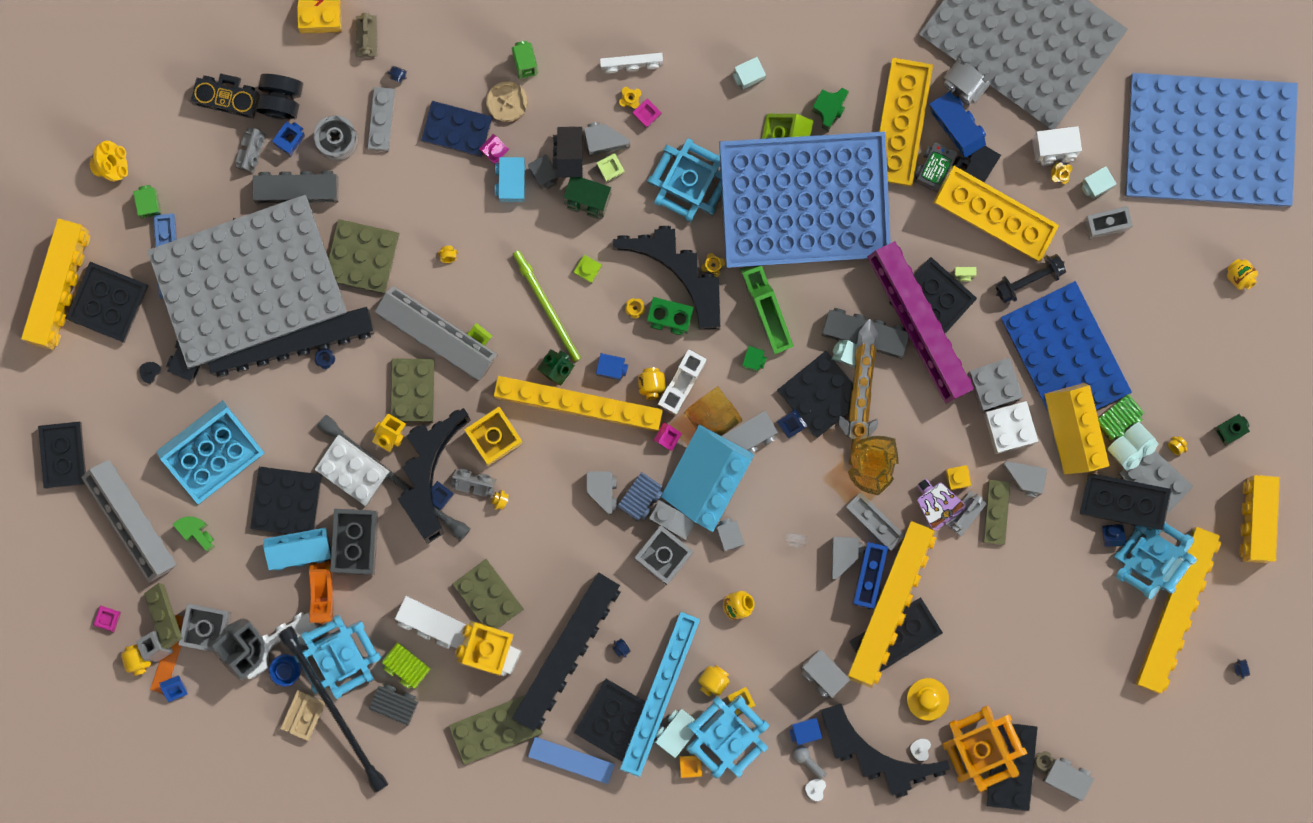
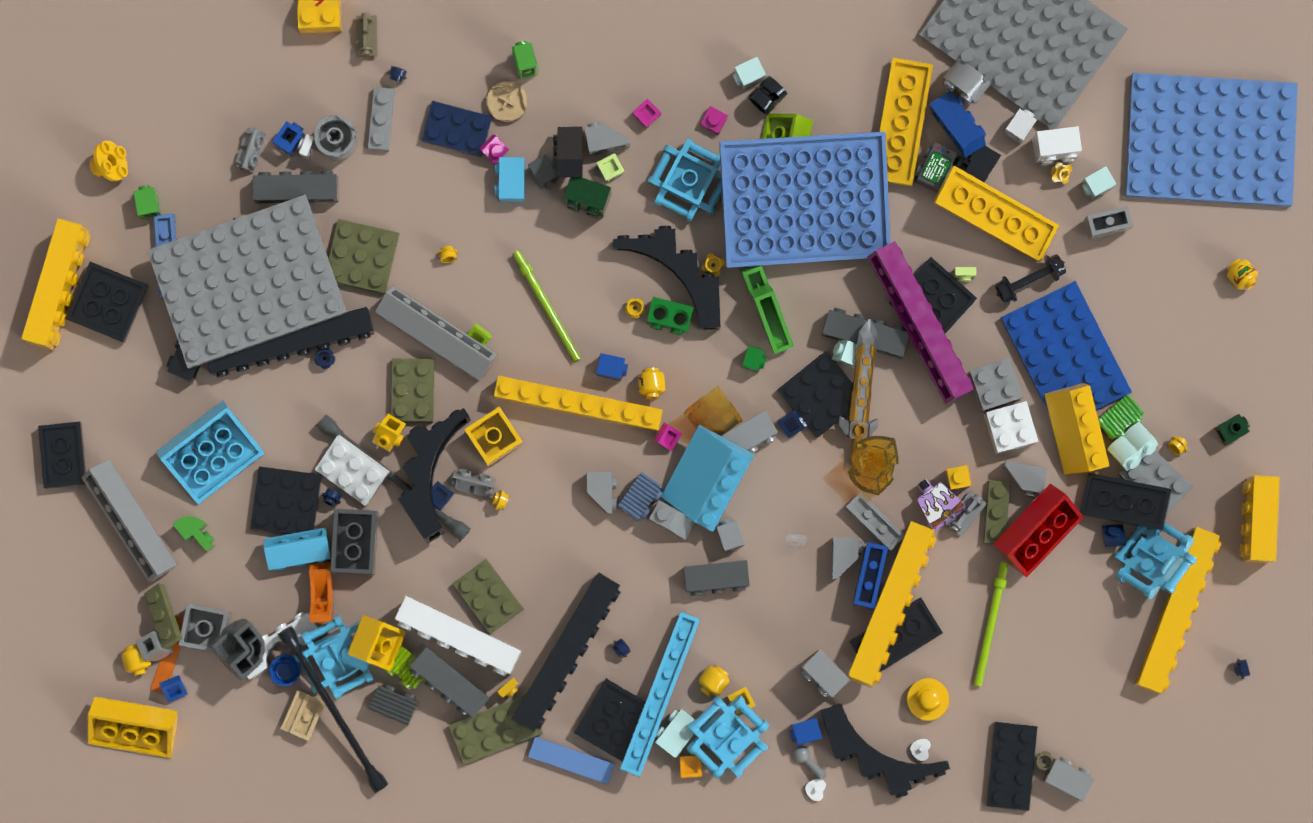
dark pink tile [93,605,121,632] -> none
black piece [139,362,161,384] -> none
black piece [191,73,259,119] -> none
black wheel [254,74,304,119] -> none
yellow plate [455,621,513,675] -> none
dark green brick [536,349,575,386] -> none
lime plate [574,255,602,284] -> none
white plate [600,53,663,73] -> none
yellow plate [619,87,642,109] -> none
light grey brick [634,526,694,585] -> none
white arch [658,349,707,416] -> none
yellow head [723,591,755,620] -> none
green brick [812,88,849,131] -> none
light orange brick [942,705,1027,792] -> none
none -> yellow slope [88,697,178,758]
none -> white plate [298,134,315,160]
none -> dark blue plate [322,488,342,507]
none -> yellow slope [348,615,406,671]
none -> dark grey brick [406,643,489,718]
none -> yellow plate [497,678,519,698]
none -> dark grey brick [684,560,750,596]
none -> dark pink plate [700,106,728,135]
none -> black wheel [748,76,787,115]
none -> lime bar [973,562,1009,687]
none -> red brick [993,483,1084,578]
none -> white brick [1004,109,1037,144]

